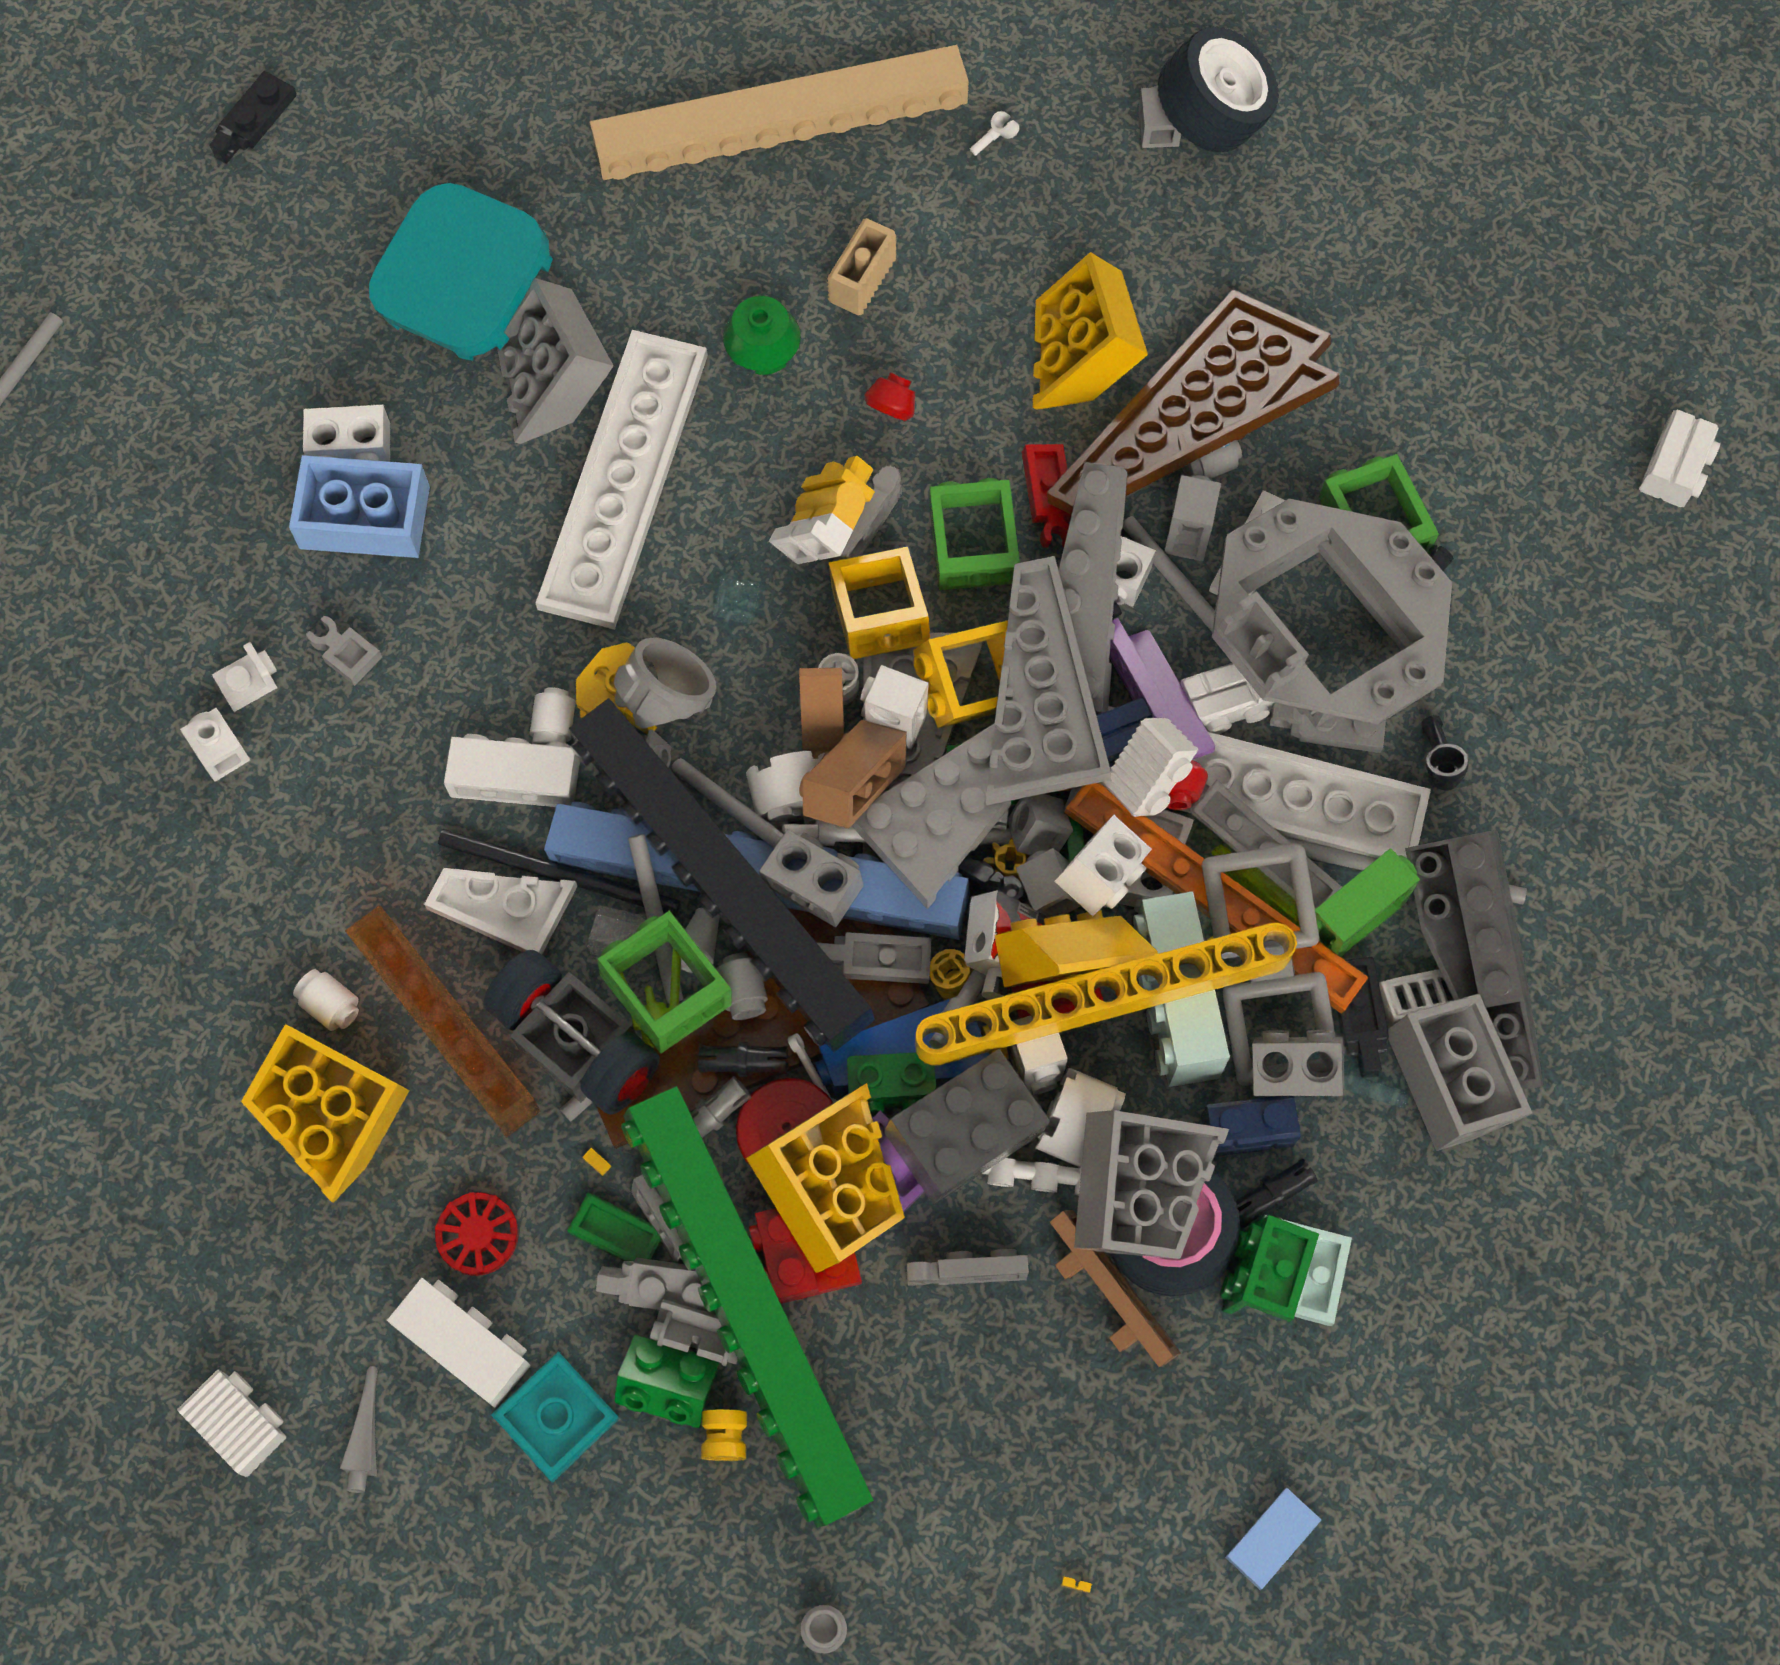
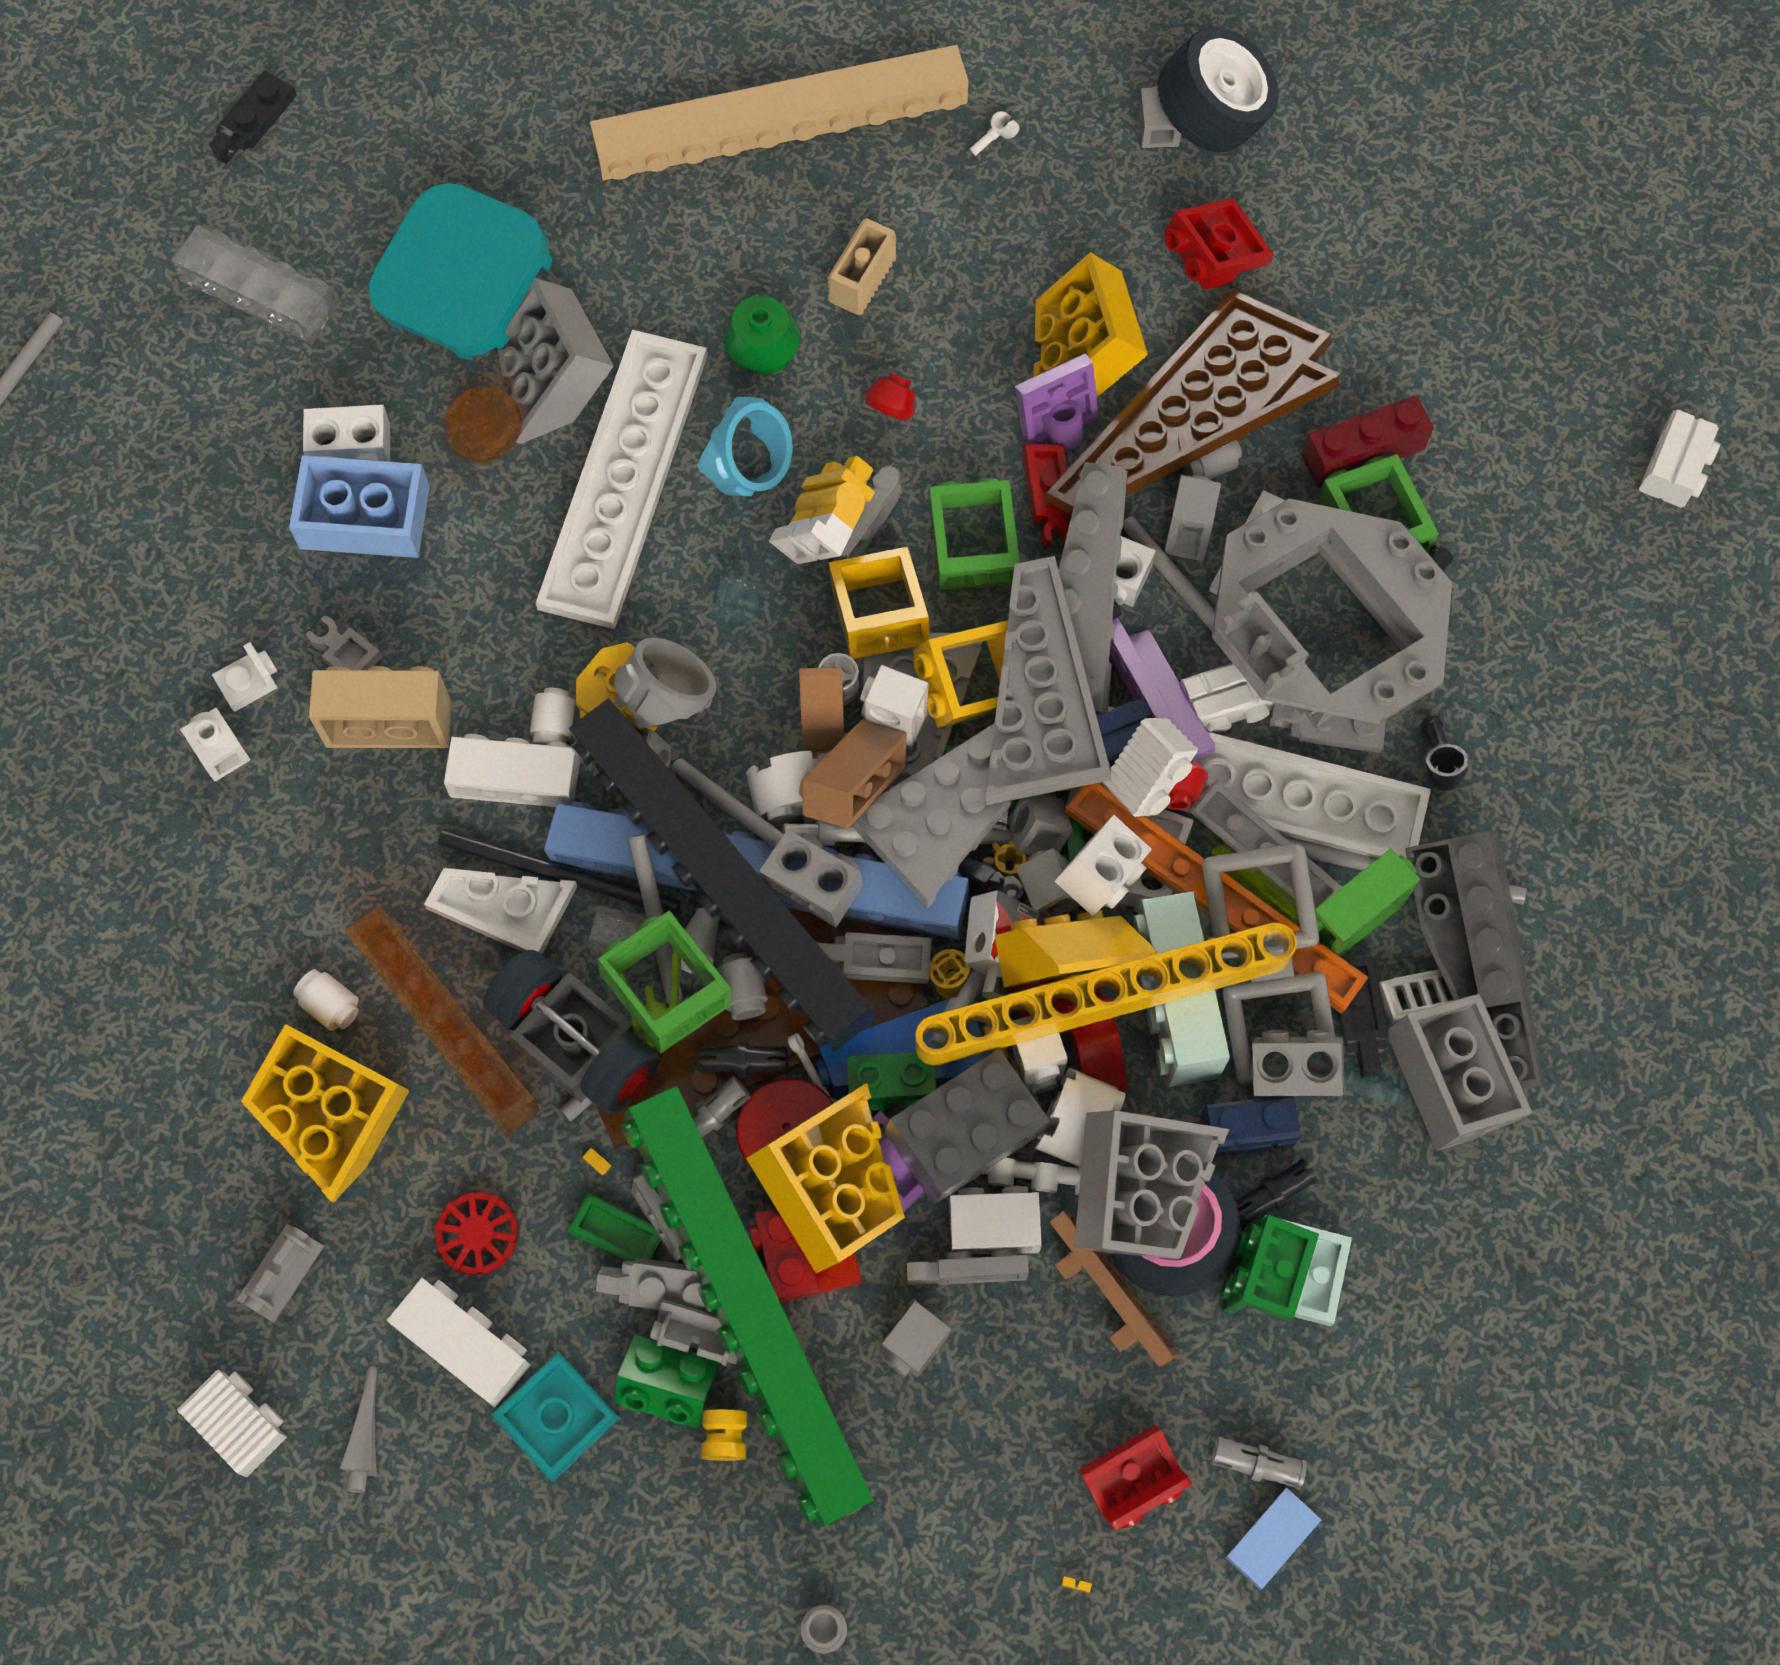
none -> clear brick [172,225,337,344]
none -> light grey hinge [237,1224,324,1323]
none -> tan brick [309,666,452,748]
none -> clear orange tile [444,386,522,463]
none -> medium azure piece [697,397,793,497]
none -> light grey brick [882,1301,951,1378]
none -> white brick [949,1186,1041,1255]
none -> medium lavender plate [1015,354,1099,451]
none -> red slope [1064,996,1128,1092]
none -> red bracket [1078,1425,1192,1530]
none -> red plate [1164,198,1274,290]
none -> light grey pin [1211,1436,1307,1490]
none -> dark red brick [1301,395,1434,488]

